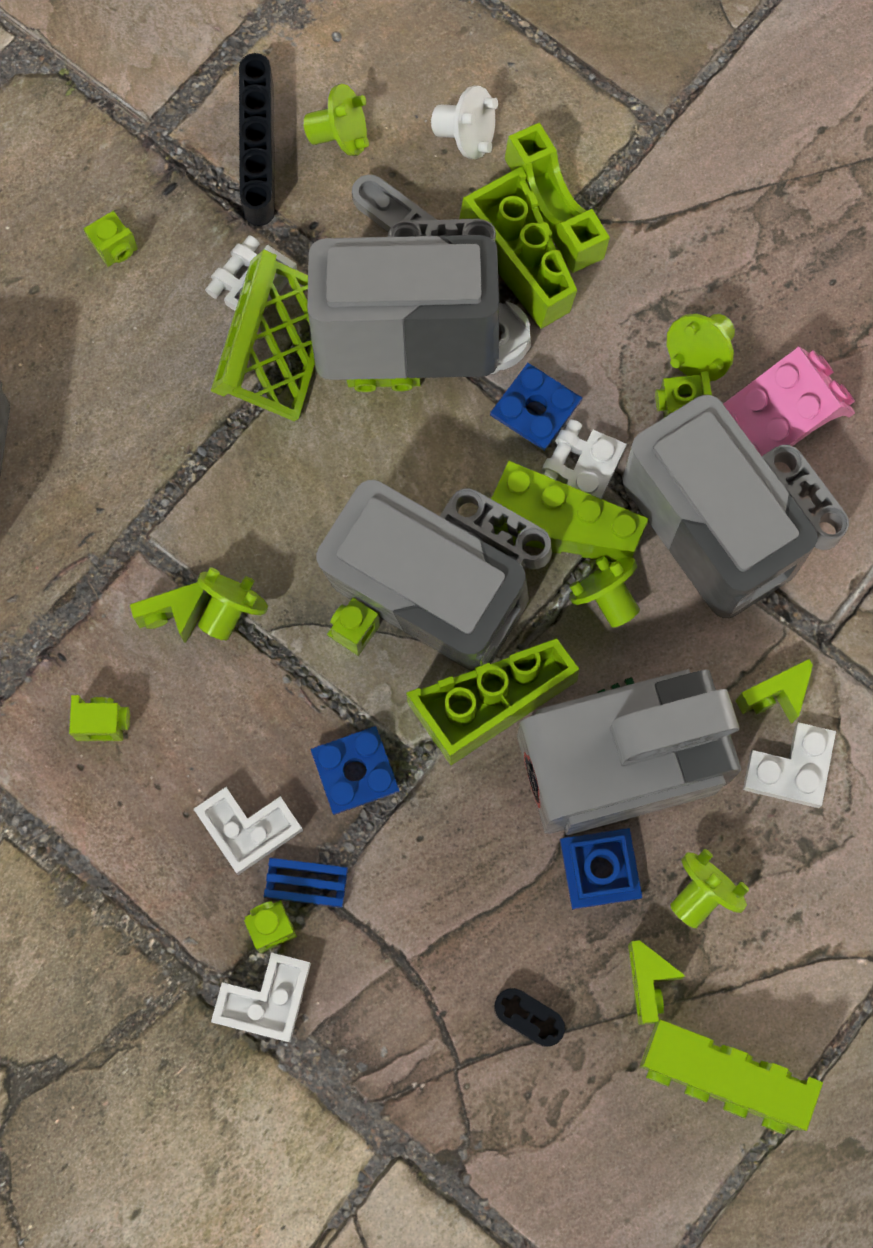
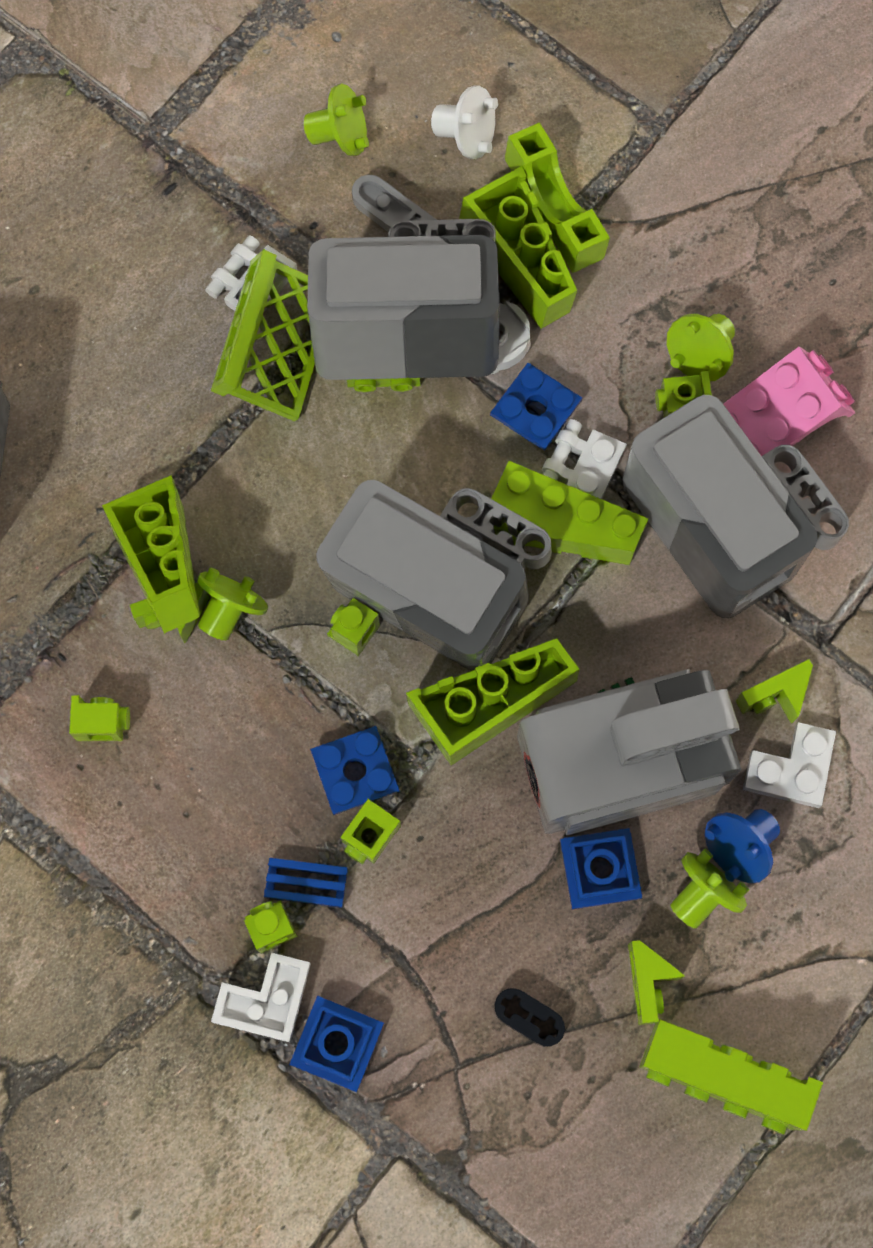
lime bracket [83,210,138,267] -> none
white plate [194,787,303,875] -> none
black beam [239,53,275,226] -> none
lime piece [569,556,640,627] -> none
none -> lime wedge [102,475,200,634]
none -> blue piece [289,996,384,1092]
none -> lime brick [340,799,401,865]
none -> blue piece [704,809,780,883]

